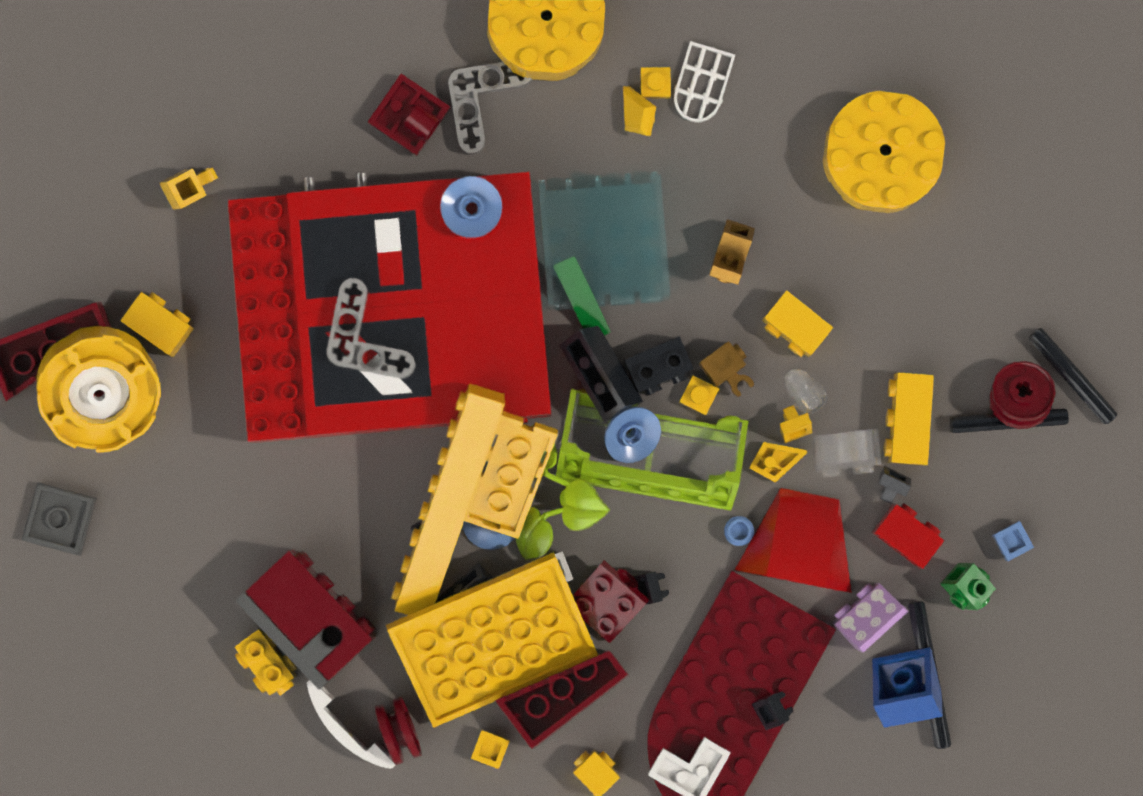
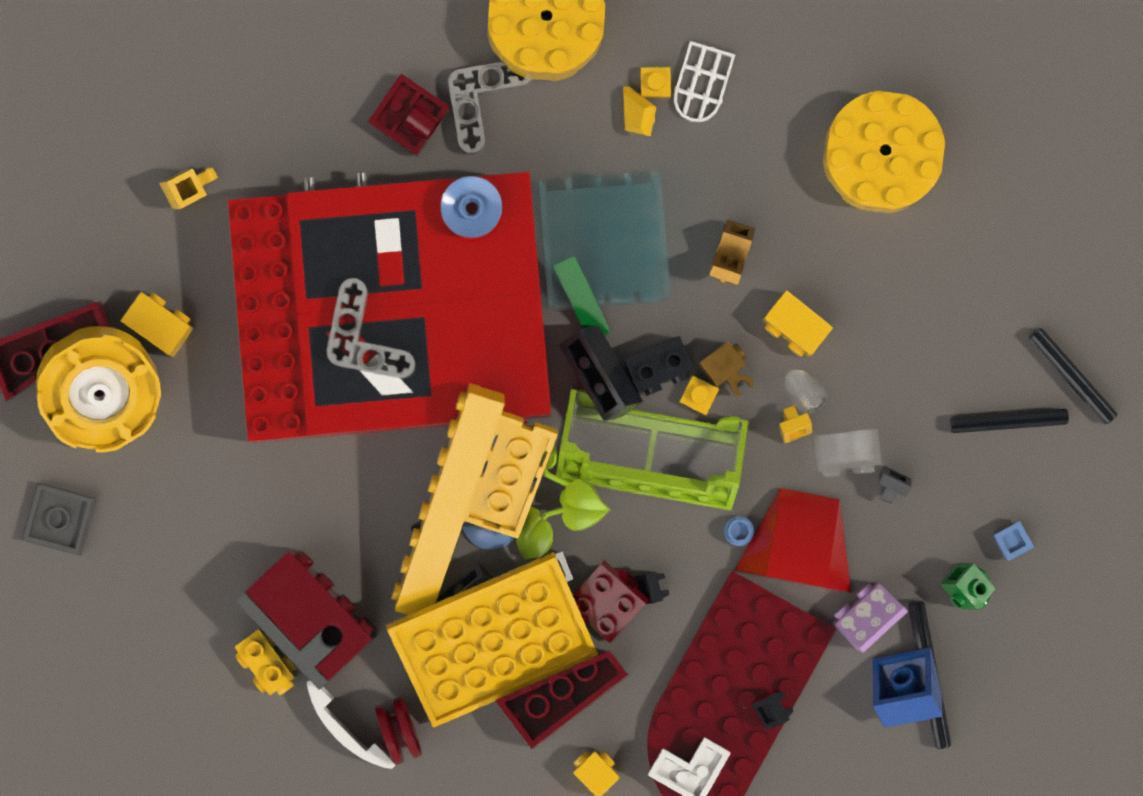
yellow plate [471,729,510,769] -> none
medium blue dish [604,407,661,463] -> none
yellow piece [749,442,807,483] -> none
red brick [871,503,945,569] -> none
yellow brick [884,373,934,466] -> none
dark red wheel [989,361,1056,429] -> none

